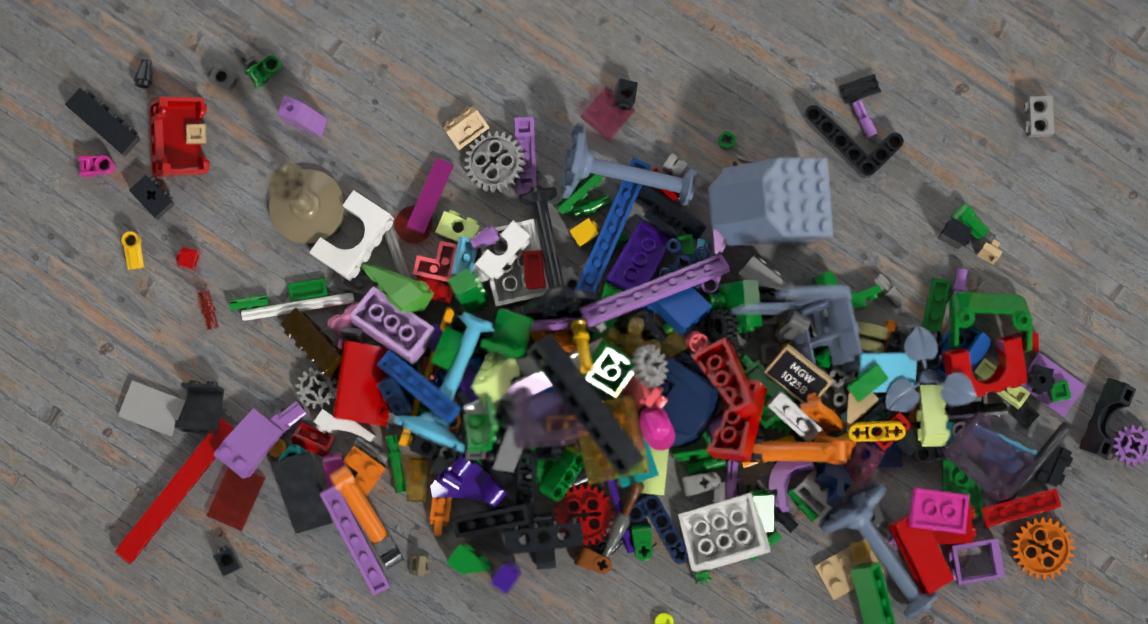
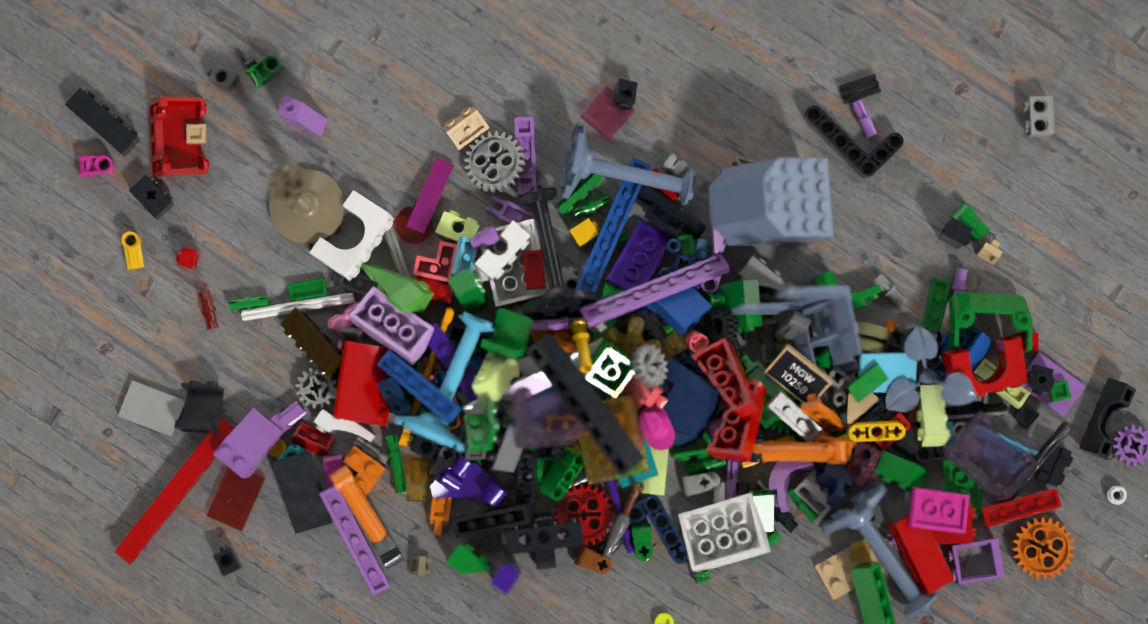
black cone [134,59,152,89] -> none
green slope [430,326,463,370] -> none
green bush [718,131,736,150] -> none
none -> medium lavender hinge [485,195,536,226]
none -> green brick [875,451,930,494]
none -> white plate [1107,485,1127,505]

